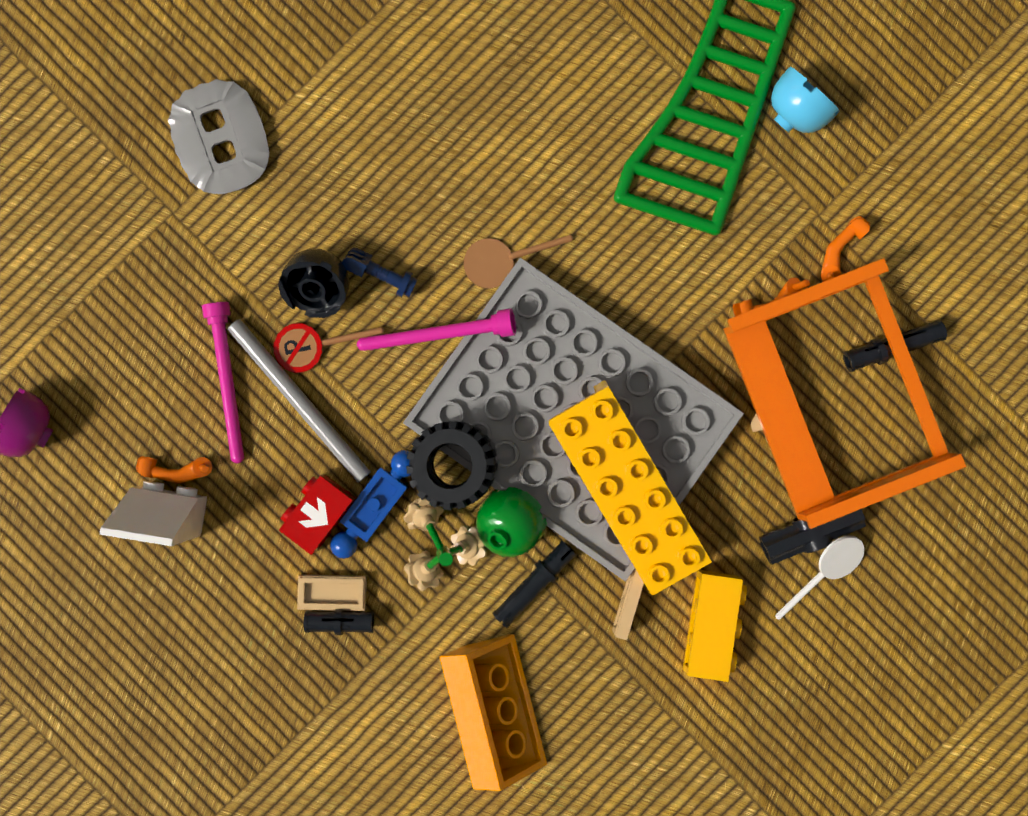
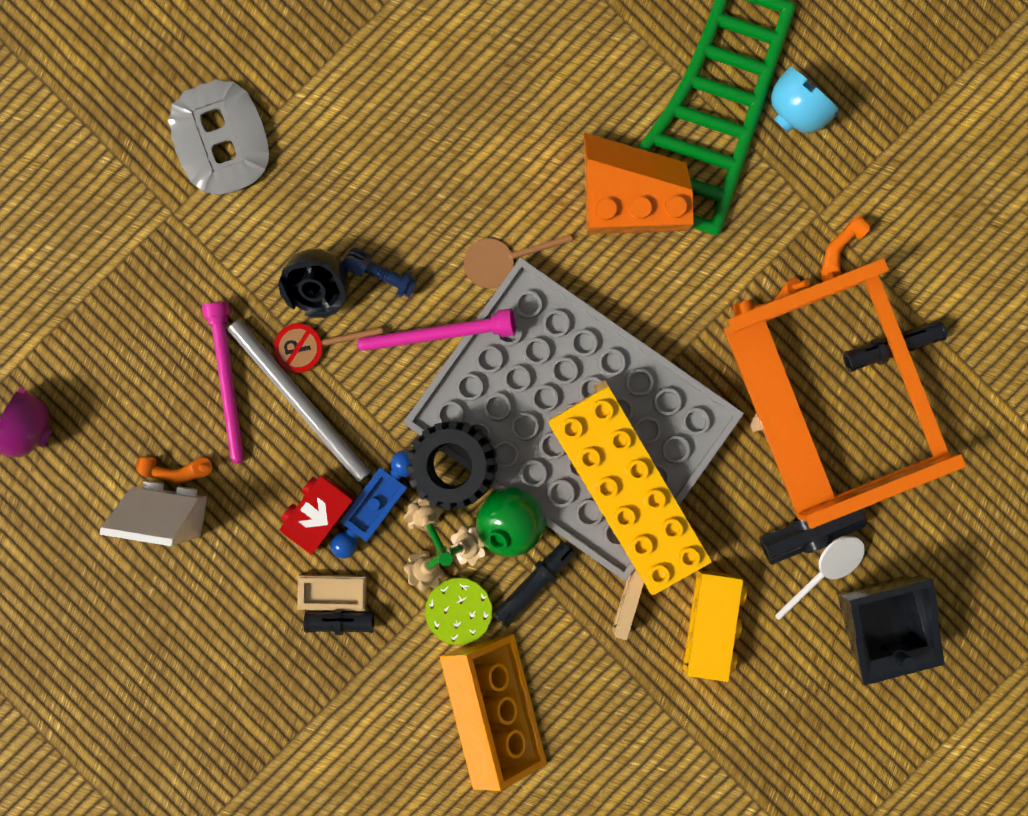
none -> lime tile [426,577,492,645]
none -> orange wedge [583,132,694,234]
none -> black piece [837,575,945,686]

